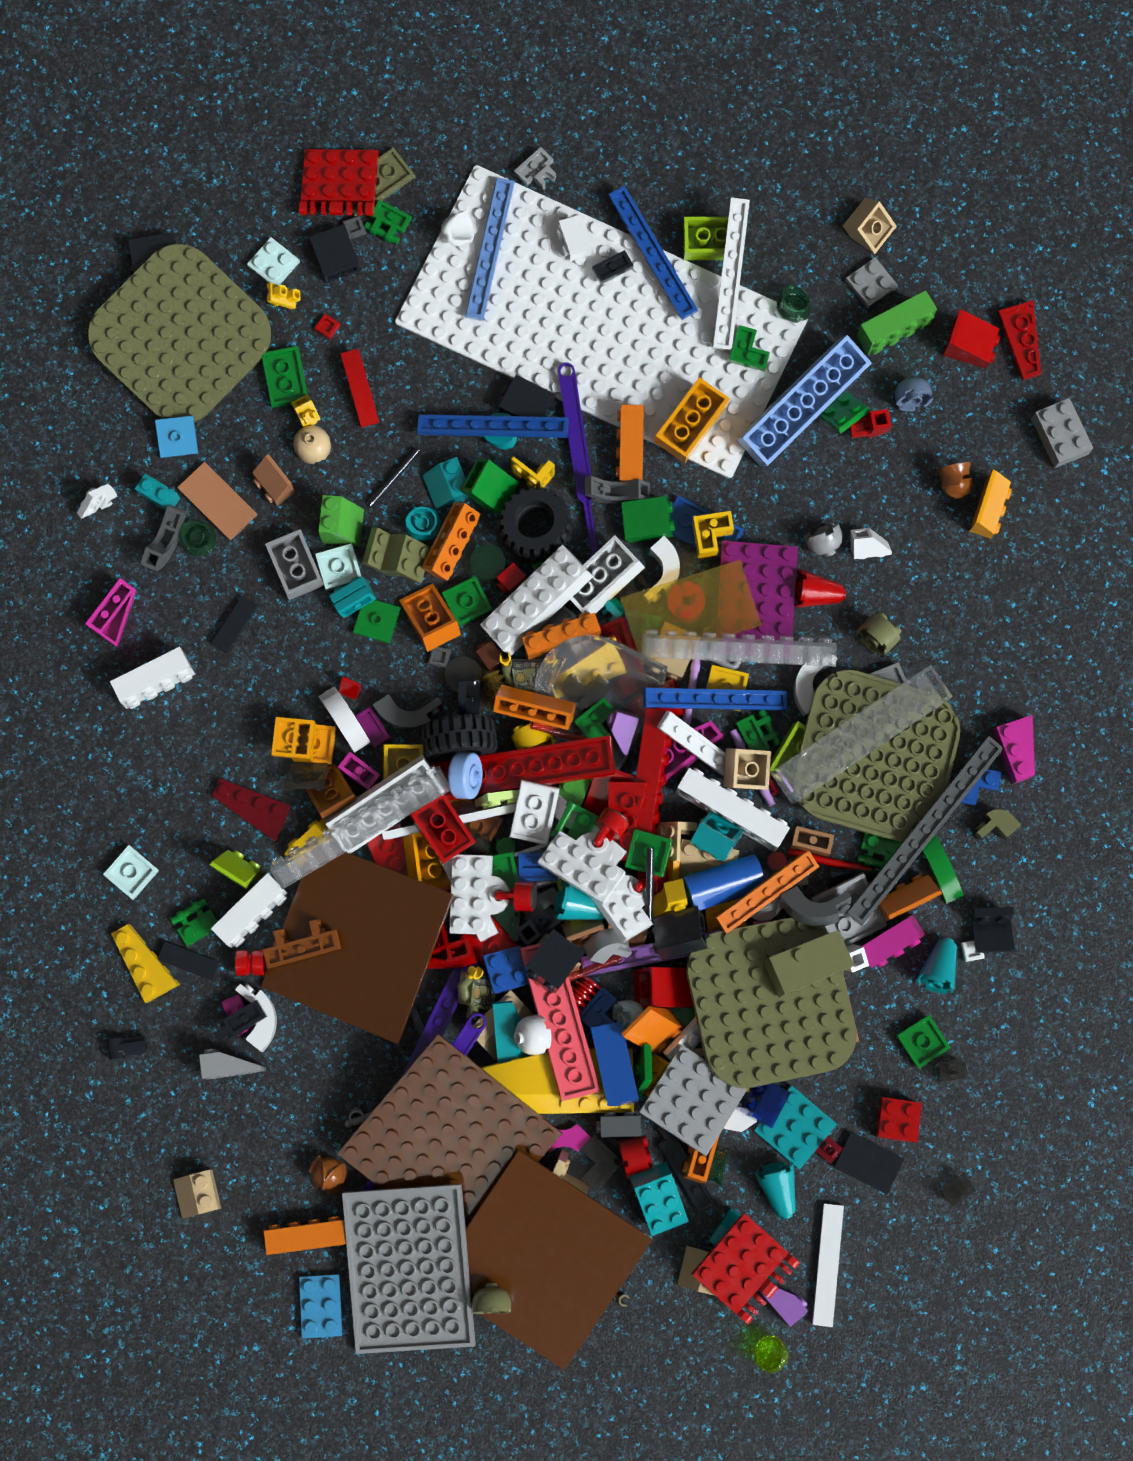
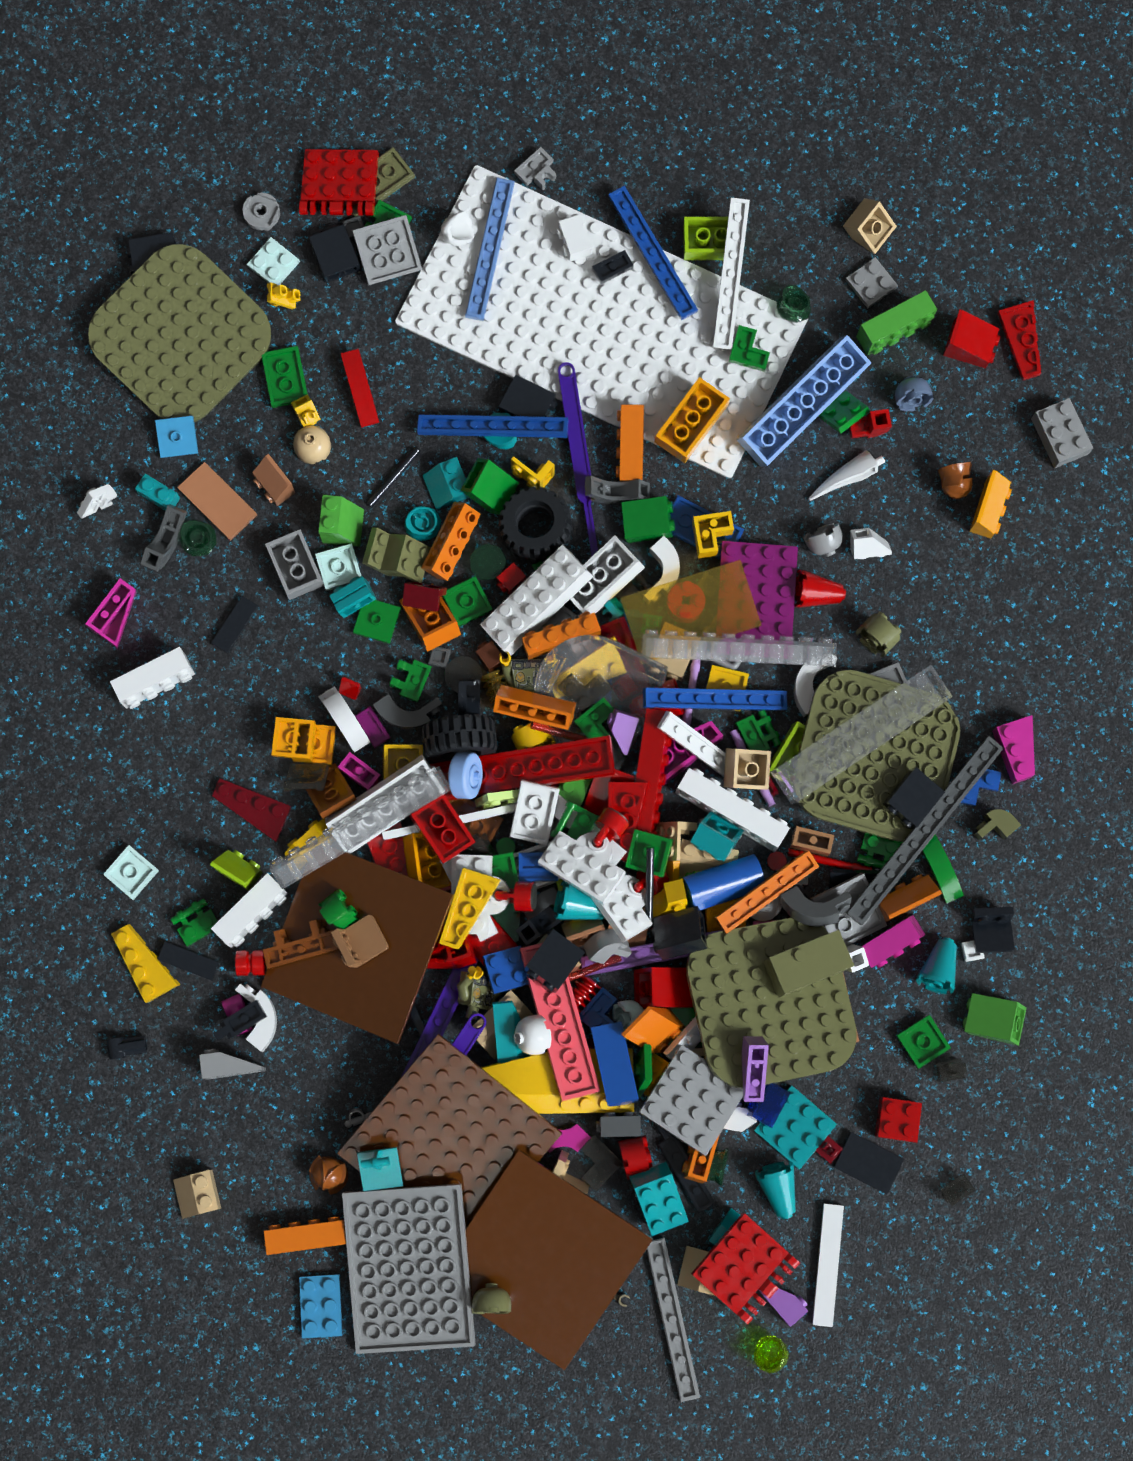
red tile [314,313,340,340] -> none
none -> light grey plate [243,193,280,231]
none -> green cylinder [318,889,359,929]
none -> medium nougat bracket [331,915,389,968]
none -> light grey plate [353,215,422,285]
none -> teal plate [357,1147,403,1192]
none -> green plate [390,660,432,703]
none -> dark red panel [402,581,447,612]
none -> yellow wing [439,868,501,949]
none -> light grey tile [647,1238,700,1402]
none -> medium lavender slope [742,1036,769,1102]
none -> white piece [809,450,885,501]
none -> black brick [883,767,945,829]
none -> bright green slope [963,993,1026,1046]

